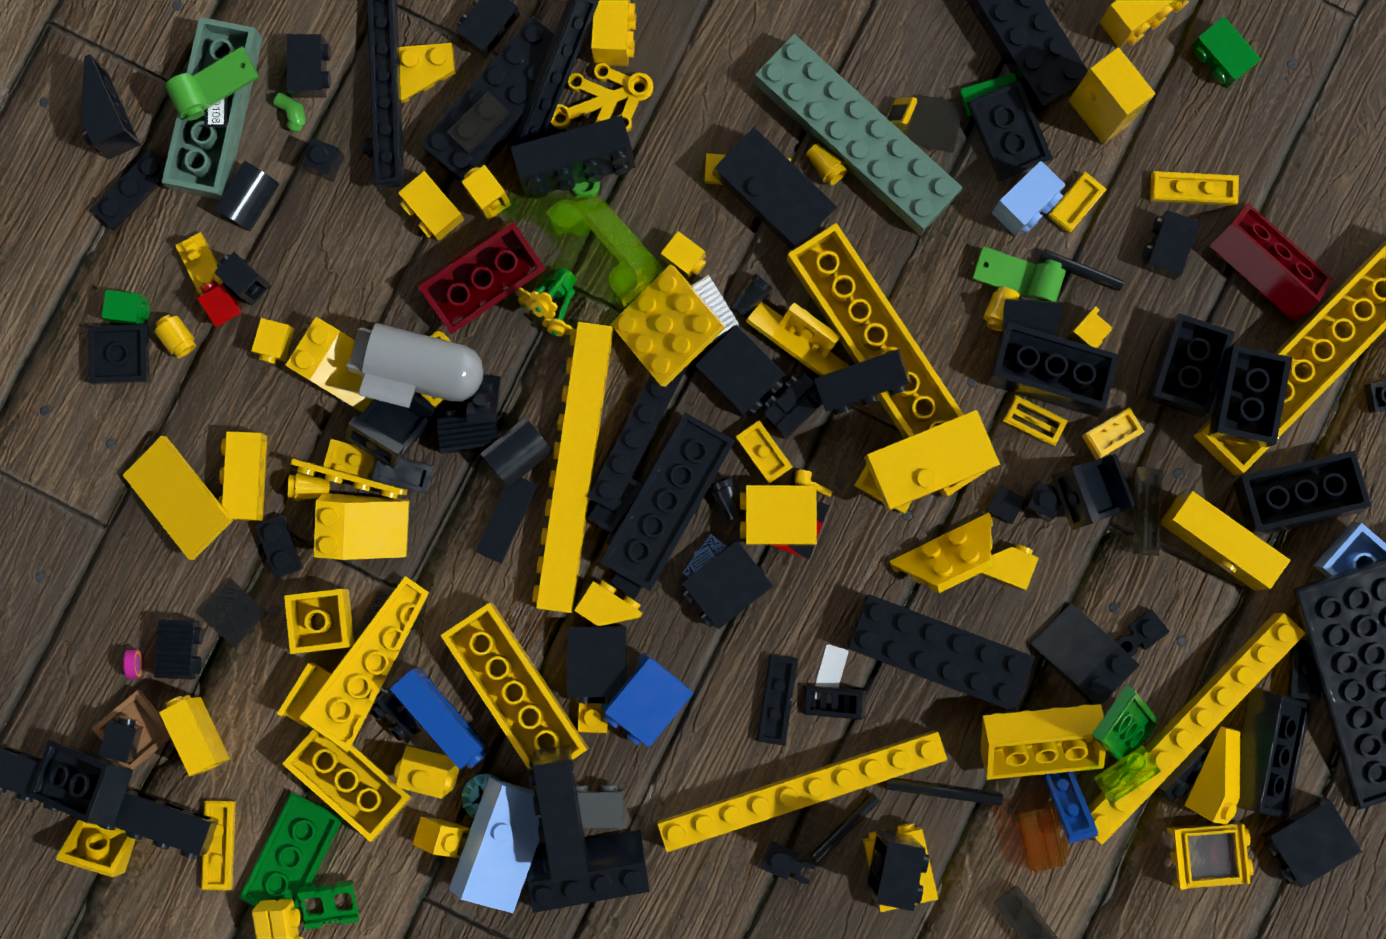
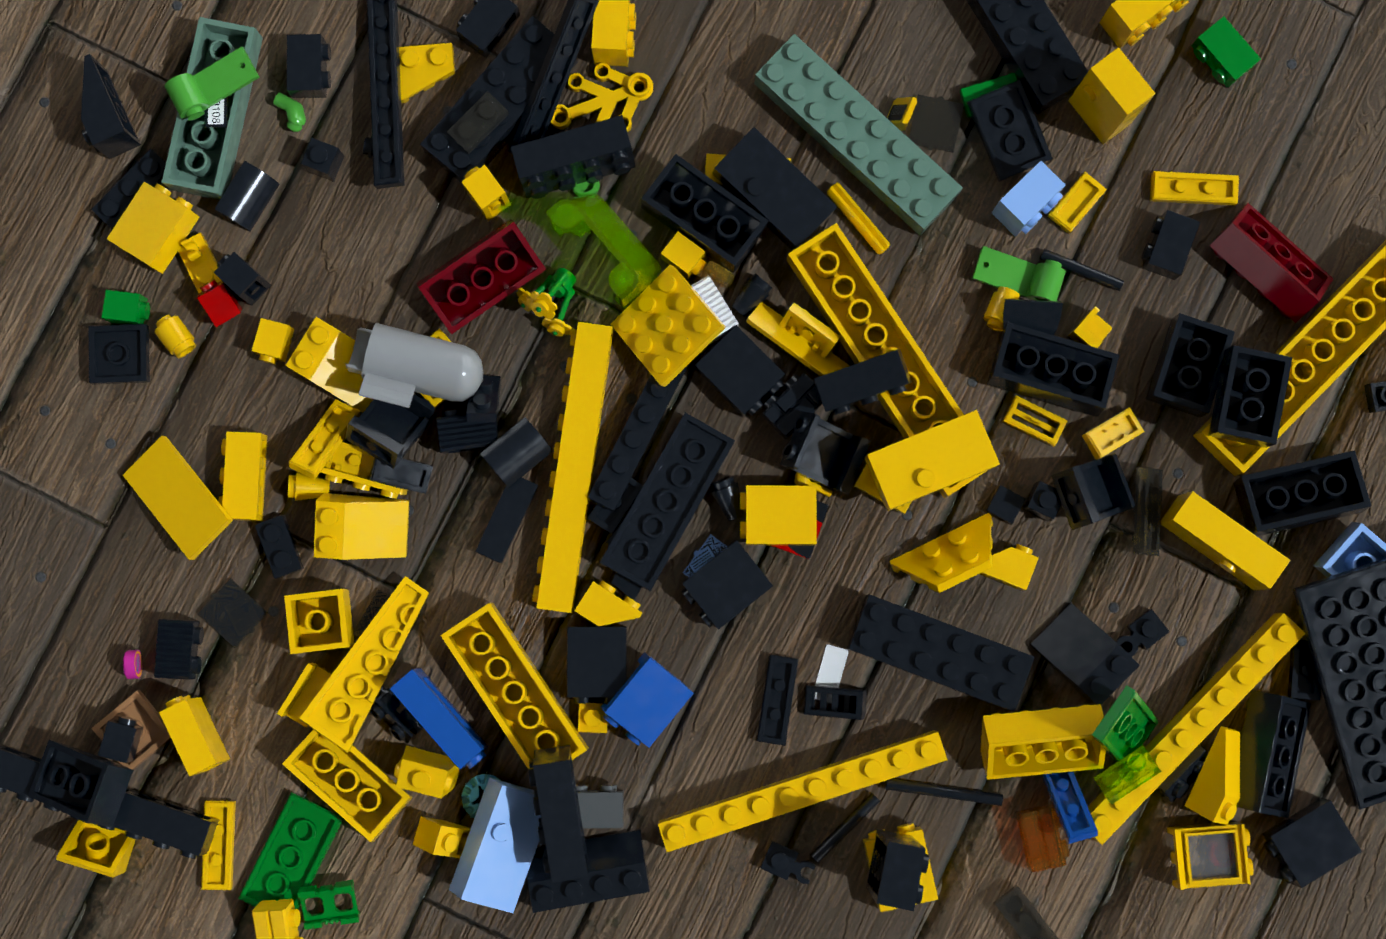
yellow brick [398,171,464,241] -> none
yellow plate [736,420,793,484] -> none
yellow cone [806,143,847,185] -> none
none -> yellow brick [107,182,200,274]
none -> yellow tile [289,399,361,480]
none -> black slope [641,154,769,274]
none -> clear yellow tile [705,261,734,289]
none -> black panel [780,411,871,495]
none -> yellow axle [827,182,890,255]

